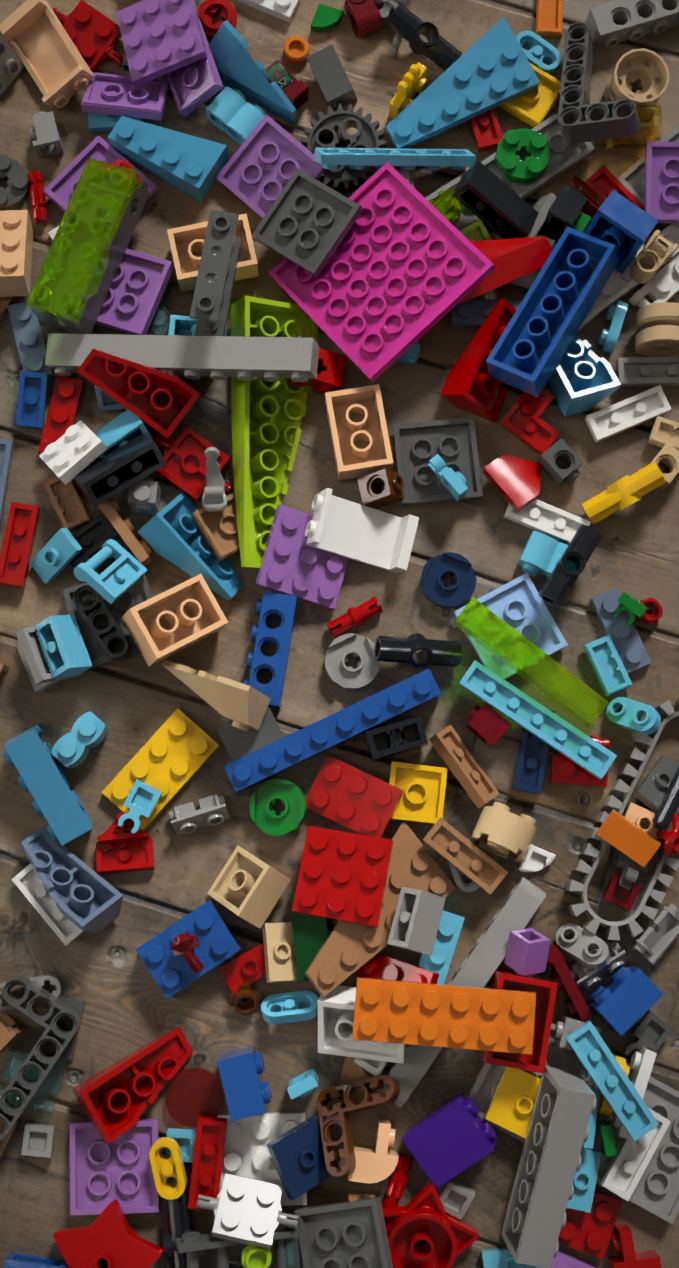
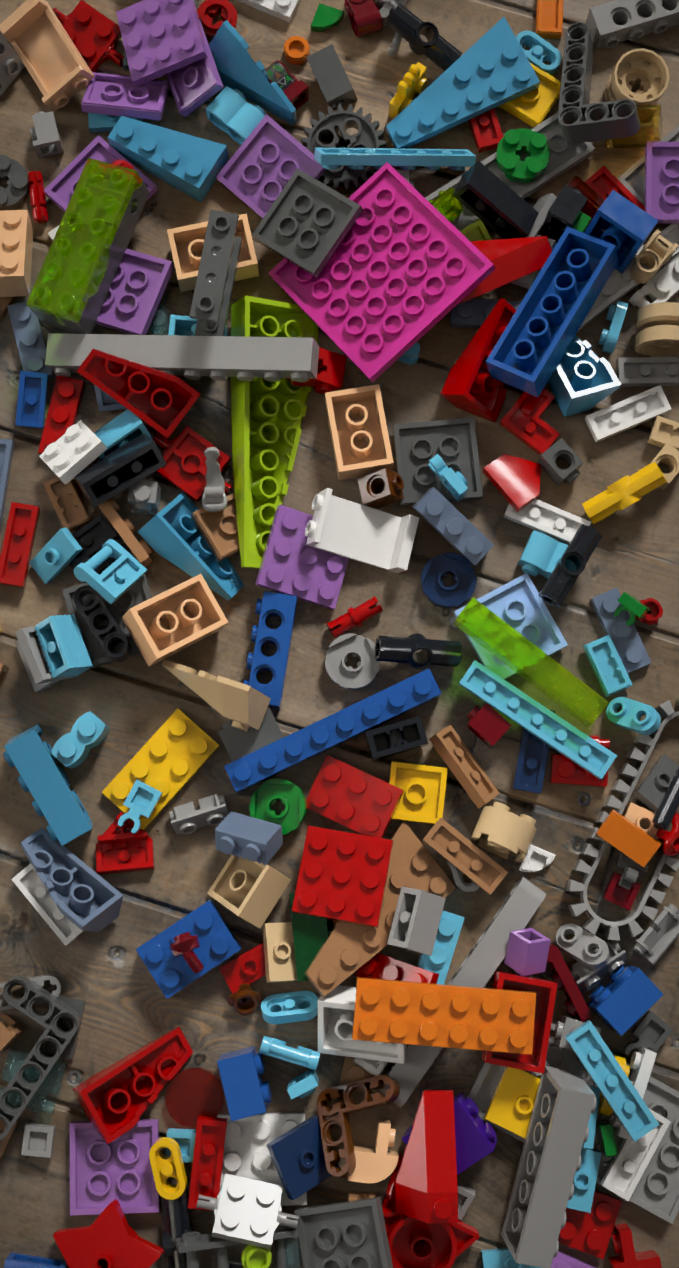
none -> sand blue brick [215,811,283,865]
none -> medium azure plate [259,1036,320,1071]
none -> red wedge [395,1090,458,1223]
none -> sand blue brick [412,487,494,565]

